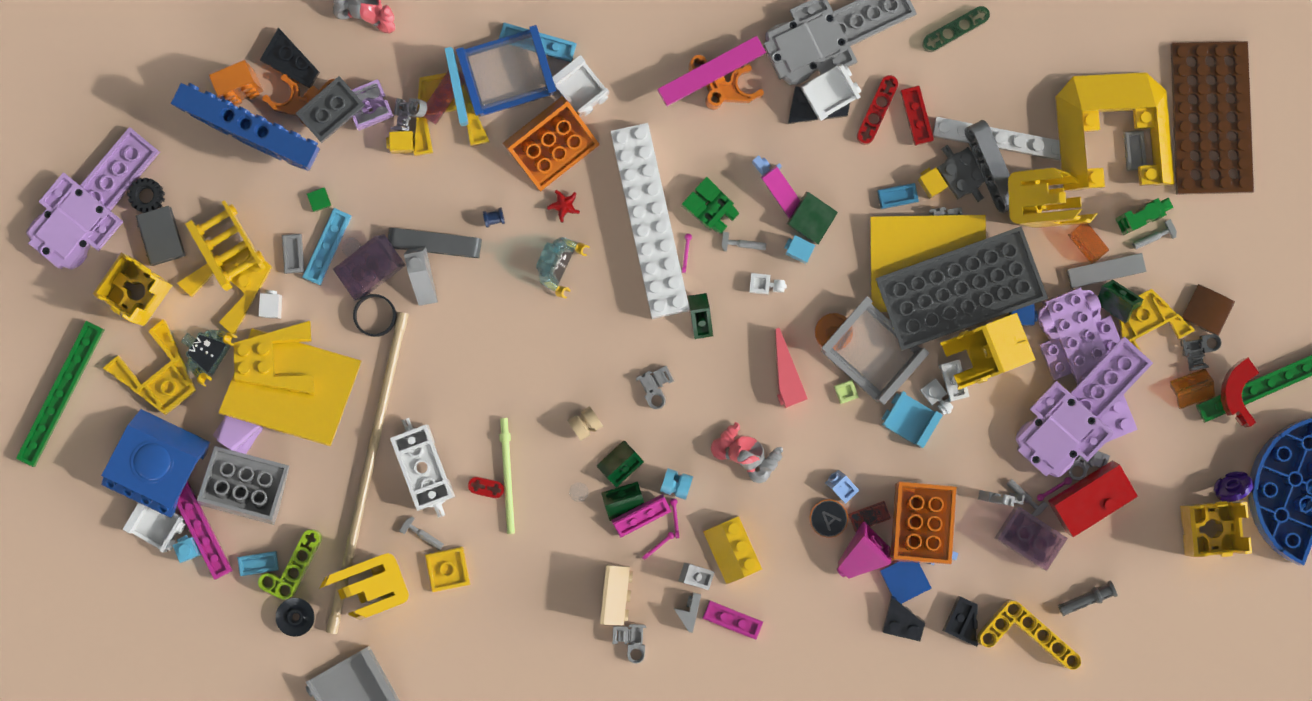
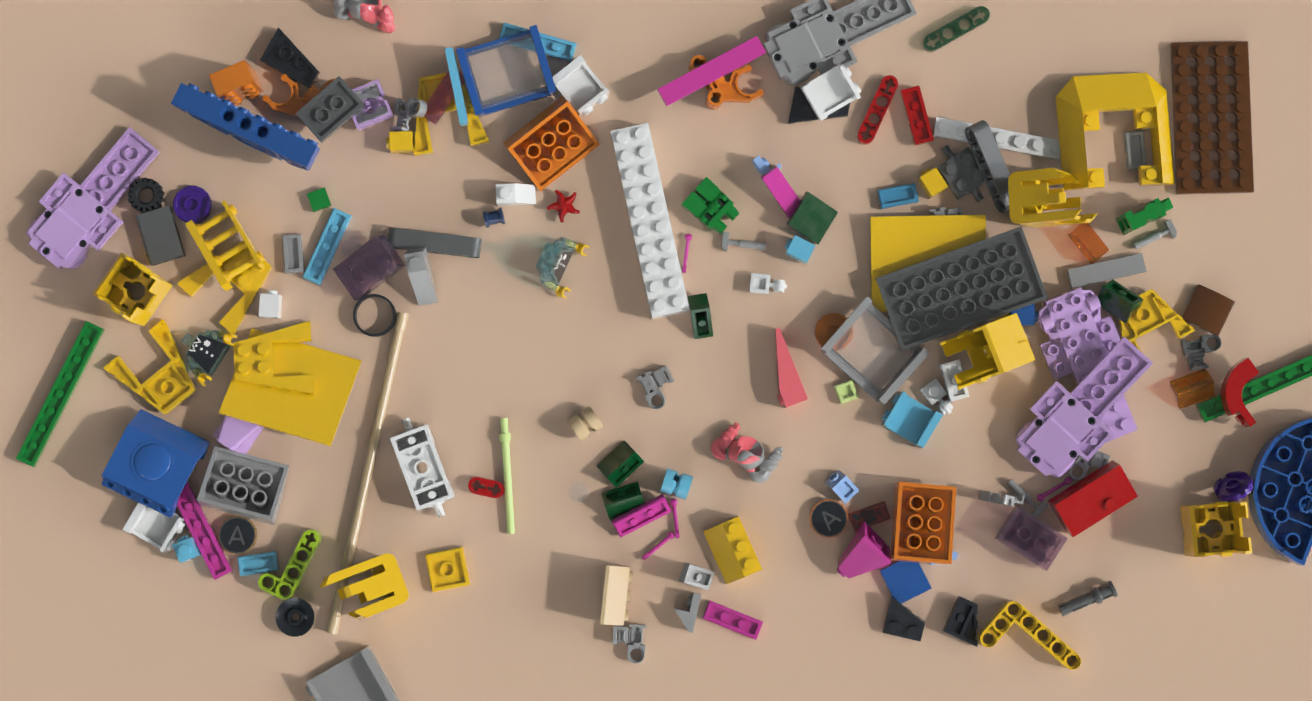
light grey piece [399,516,444,550] -> none
none -> dark purple tile [173,186,212,224]
none -> black tile [218,516,258,555]
none -> white slope [496,183,536,206]

